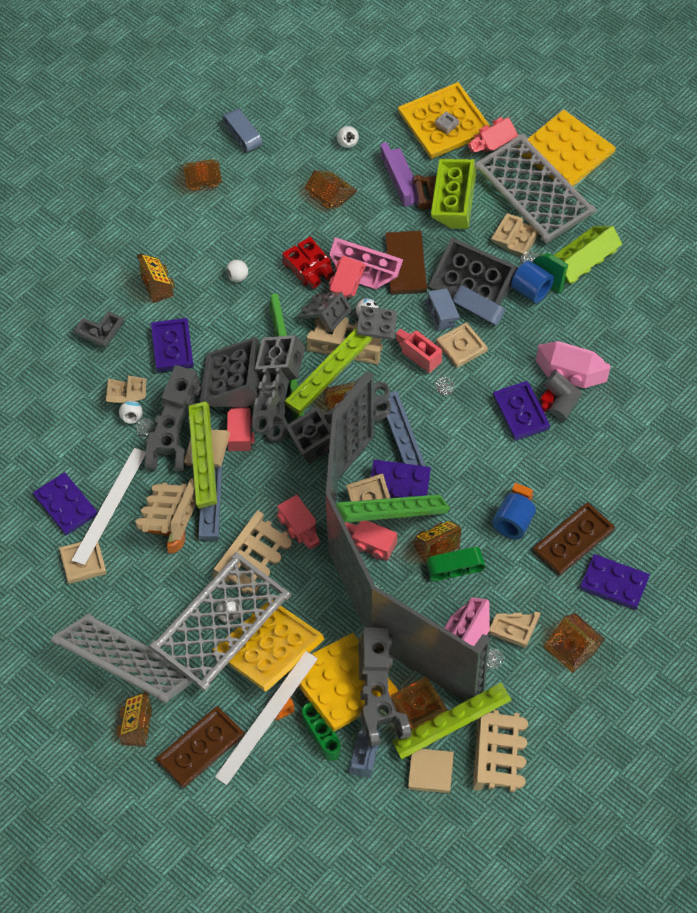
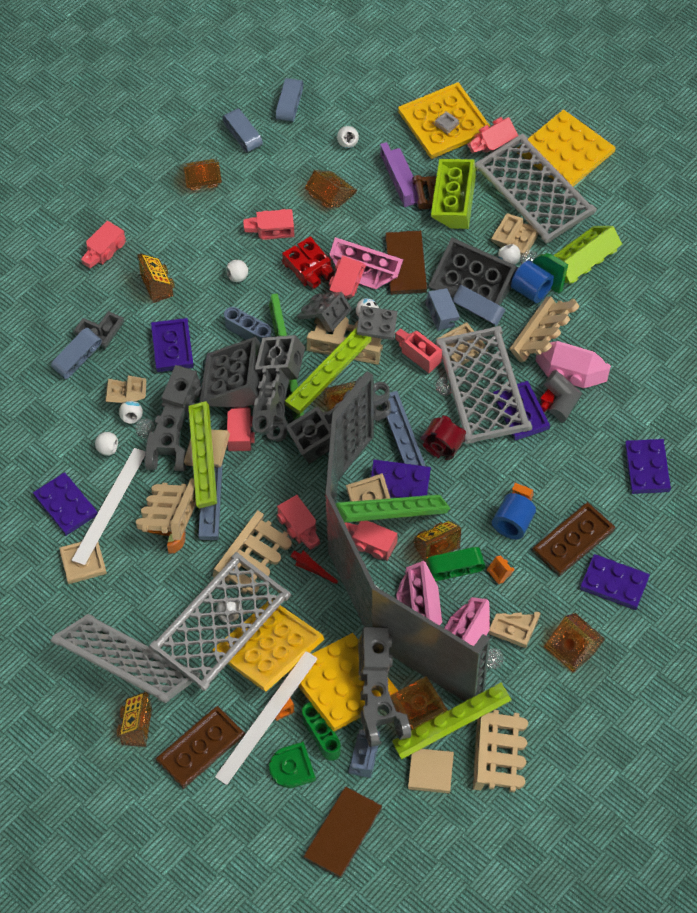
none -> sand blue beam [51,328,102,379]
none -> coral hinge [81,220,126,268]
none -> white piece [95,432,118,456]
none -> sand blue beam [224,307,272,343]
none -> coral hinge [243,209,294,240]
none -> green tile [269,741,316,788]
none -> sand blue beam [276,78,303,122]
none -> red piece [291,550,338,584]
none -> reddish brown tile [304,786,382,879]
none -> bright pink wedge [396,561,442,625]
none -> dark red brick [420,415,466,460]
none -> light grey door [435,326,532,444]
none -> orange tile [487,555,514,584]
none -> white piece [498,244,521,265]
none -> tan fence [510,297,579,362]
none -> dark purple plate [625,439,671,494]

